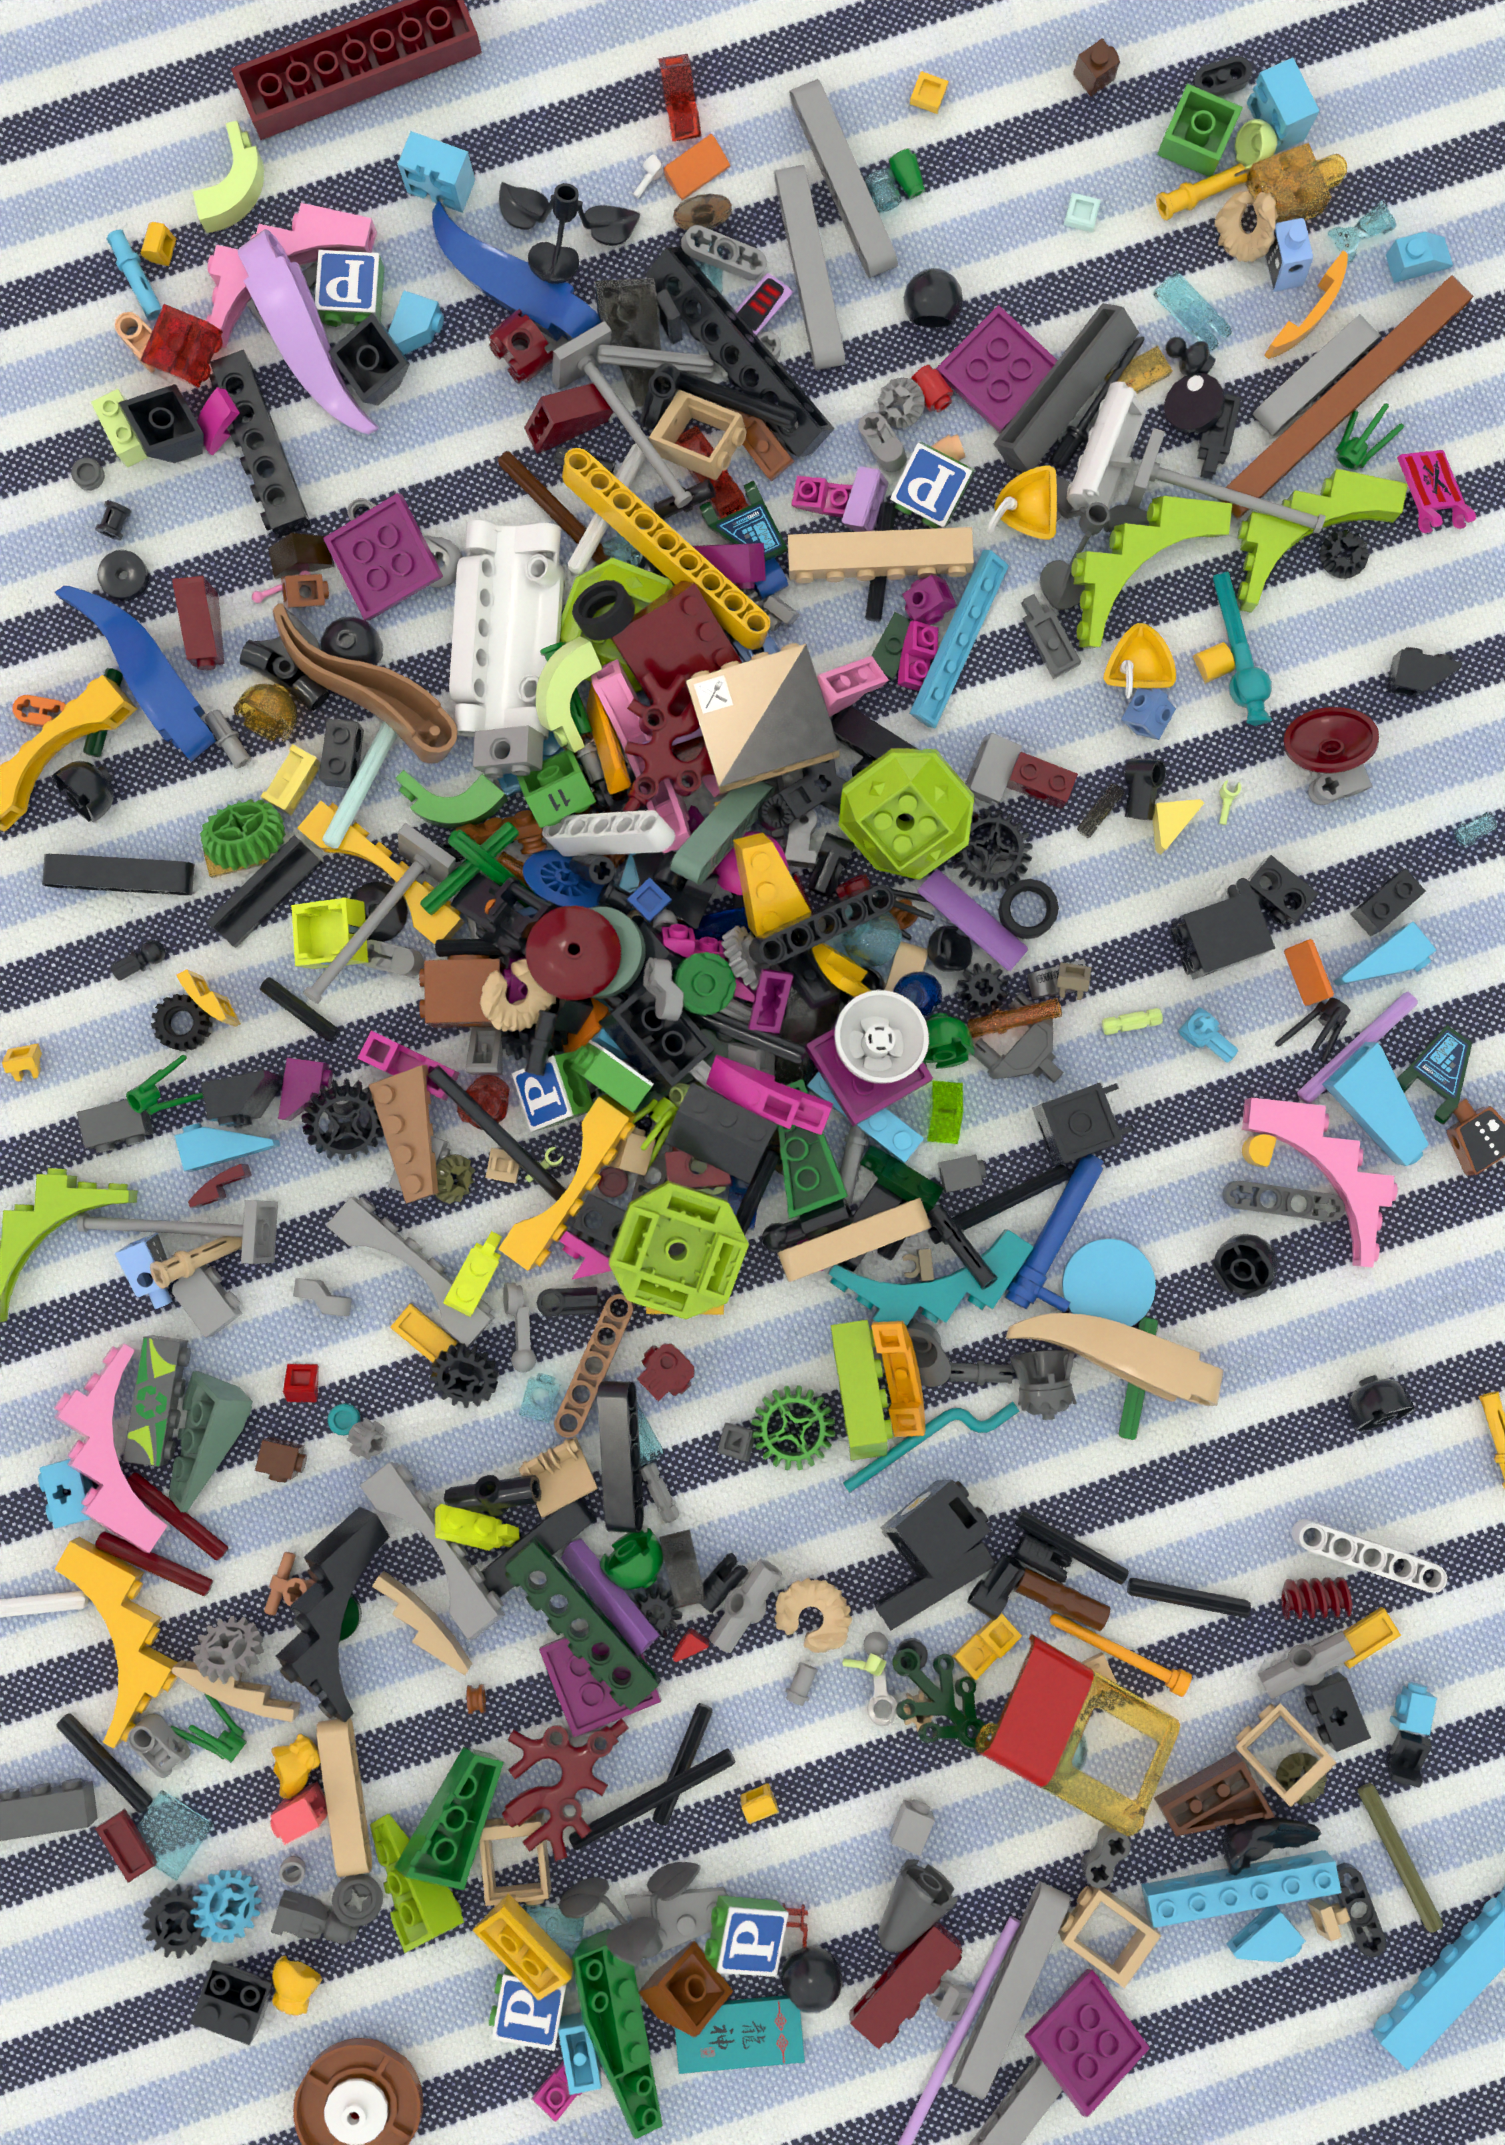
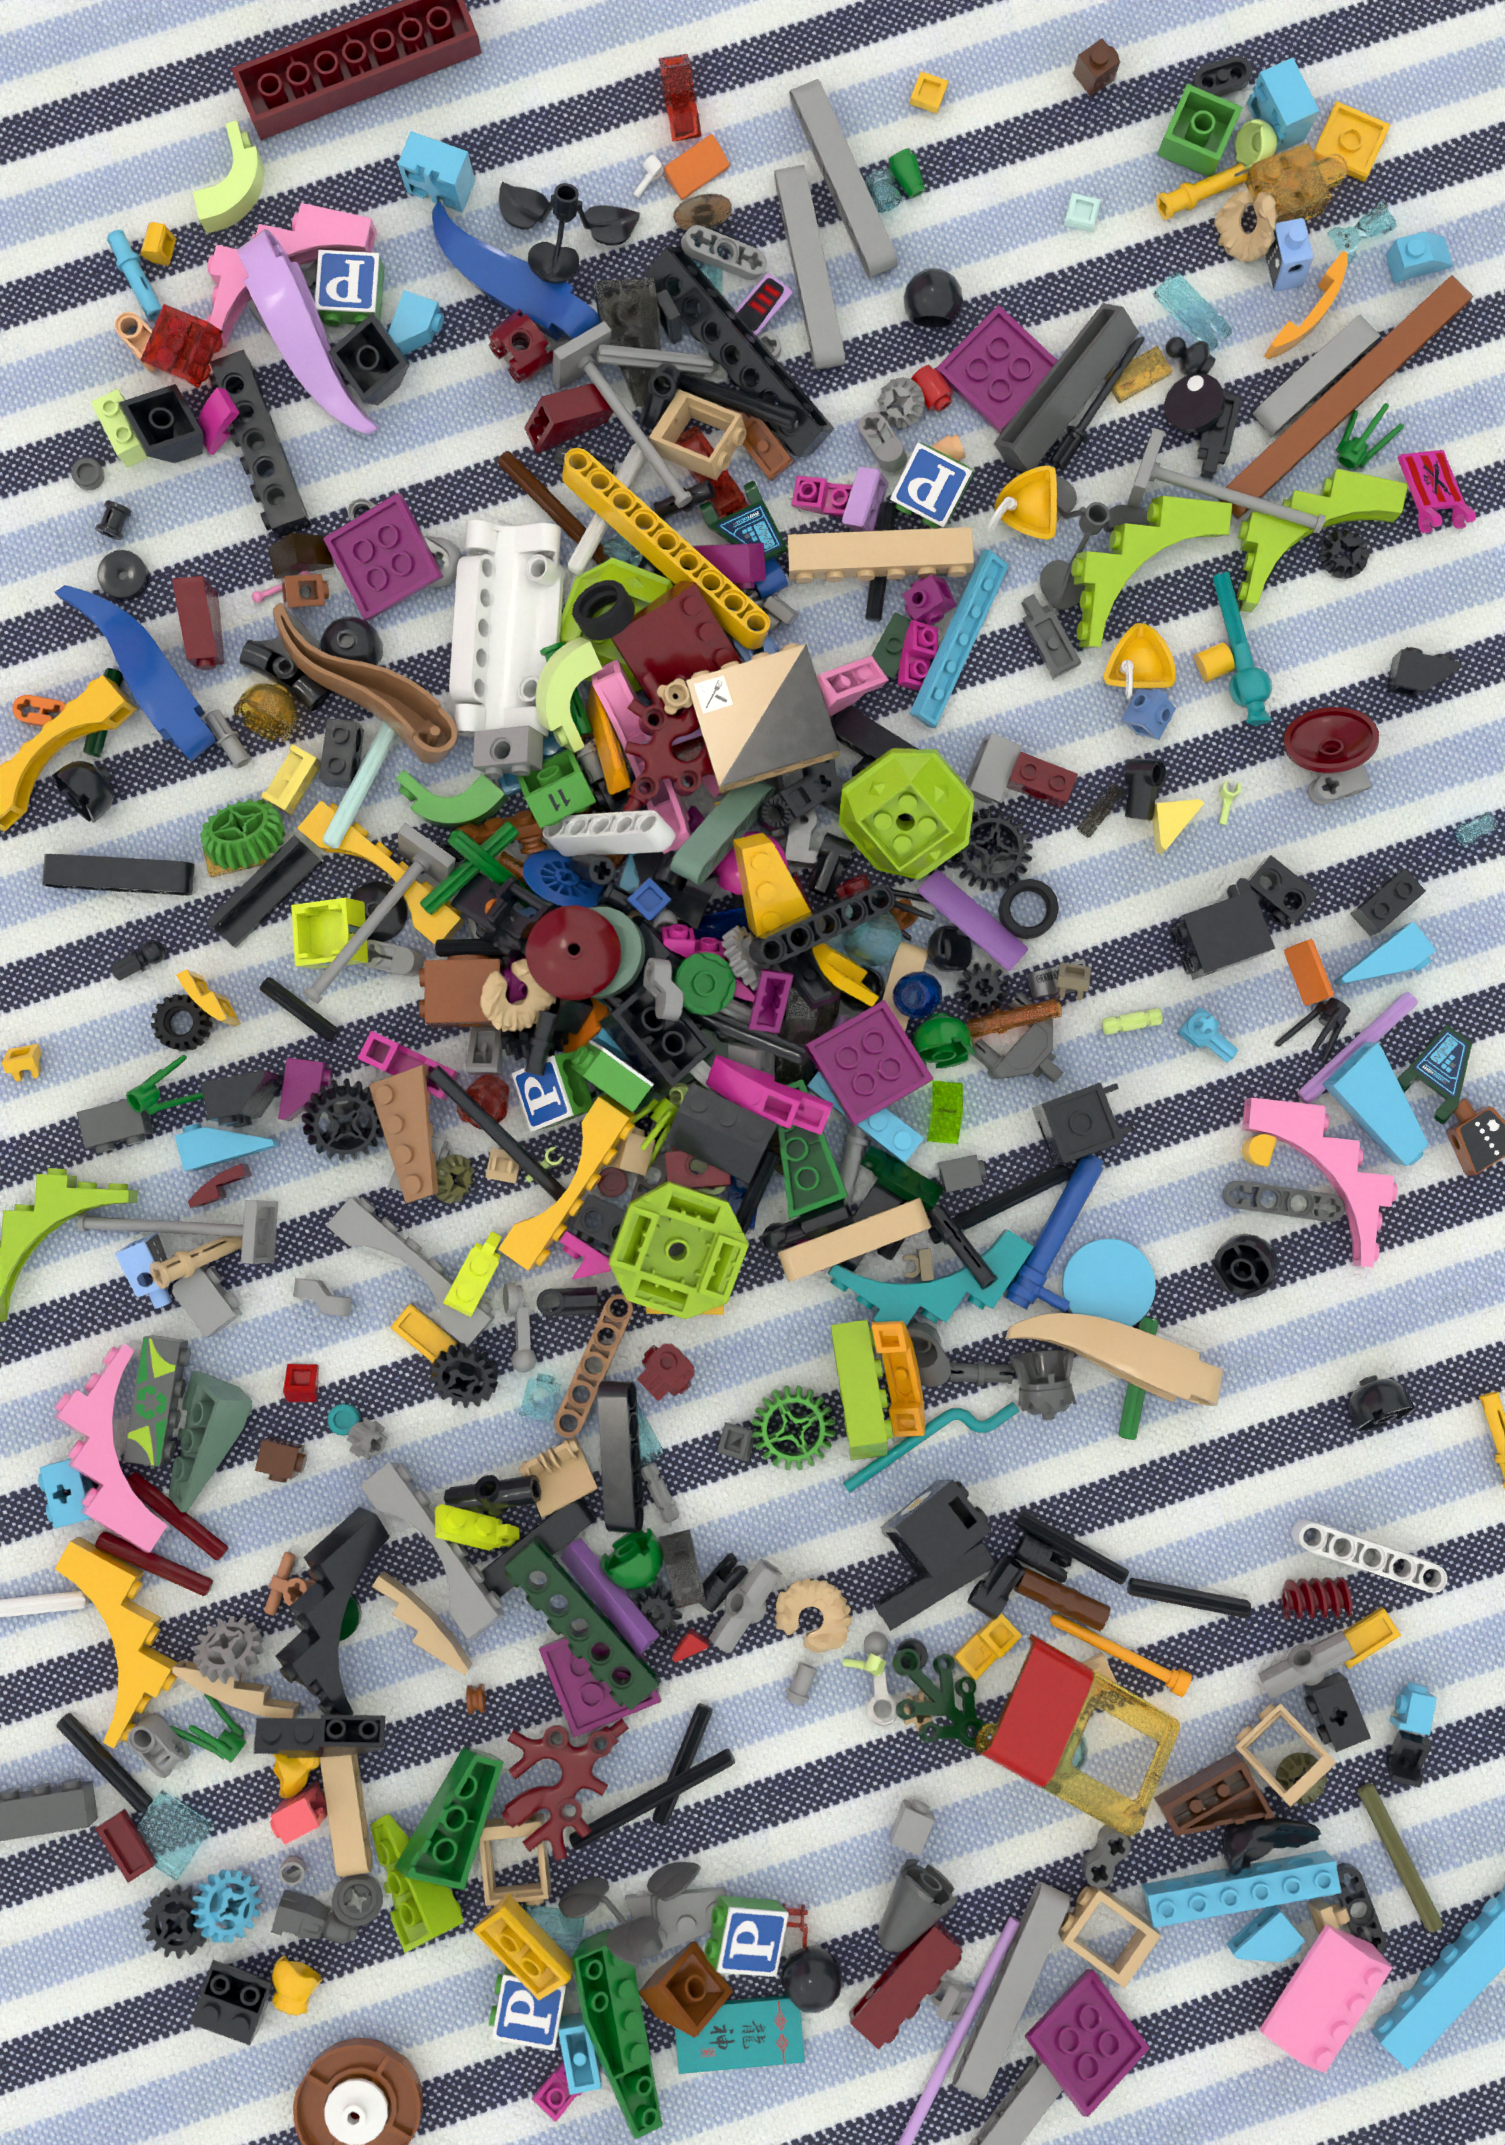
yellow brick [740,1784,779,1824] -> none
white piece [835,990,929,1084] -> none
white container [1067,382,1146,511] -> none
none -> black slope [254,1715,386,1758]
none -> tan plate [657,678,693,715]
none -> bright pink slope [1260,1924,1393,2073]
none -> yellow tile [1310,101,1391,182]

